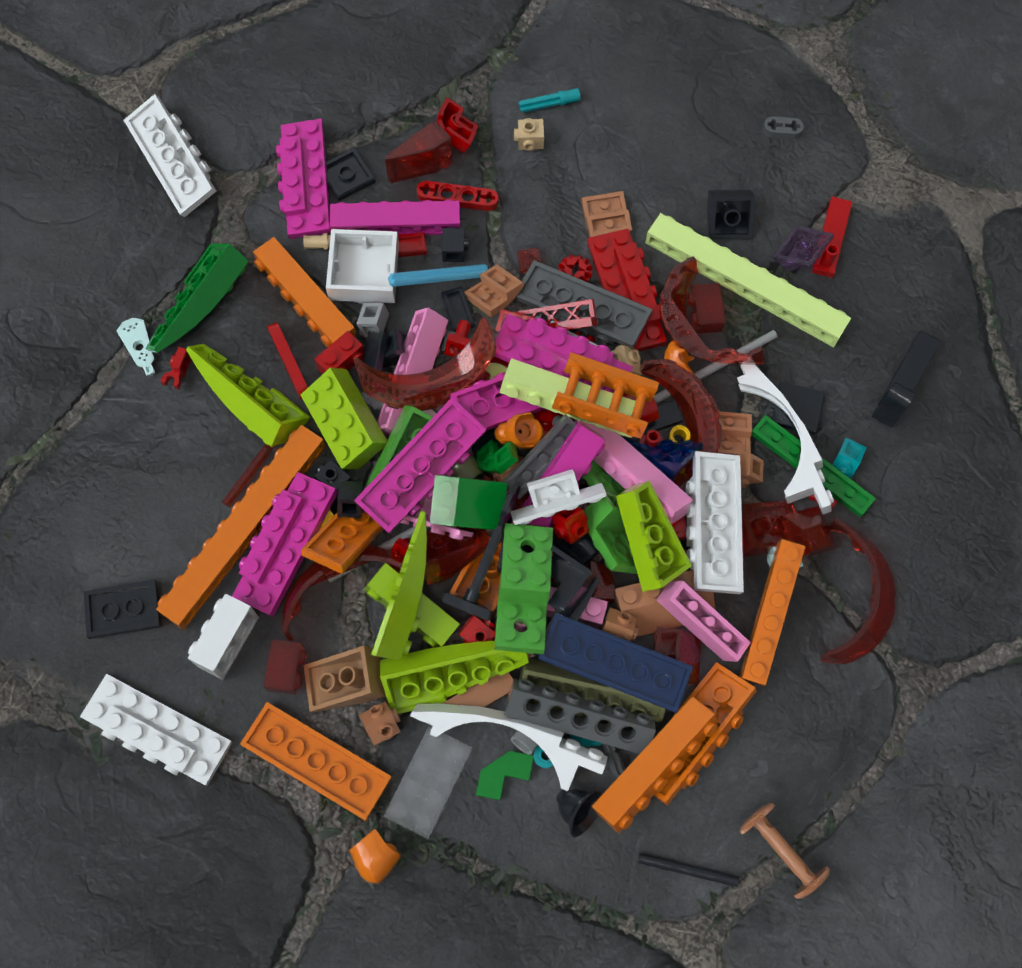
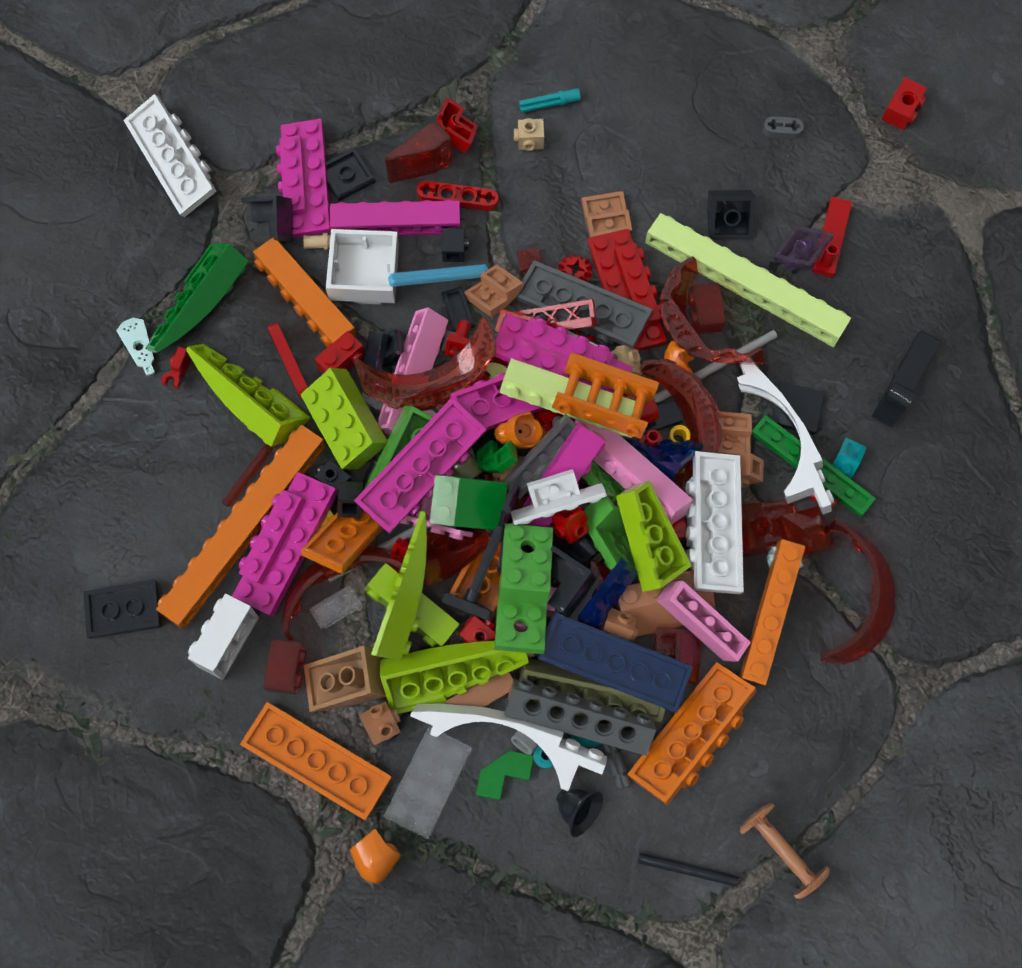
white plate [80,674,233,786] -> none
light grey brick [356,302,389,337] -> none
red tile [398,232,427,257] -> none
orange brick [592,696,719,834] -> none
none -> black panel [241,195,293,243]
none -> clear plate [309,586,363,630]
none -> clear blue plate [578,558,638,628]
none -> red brick [881,77,927,130]

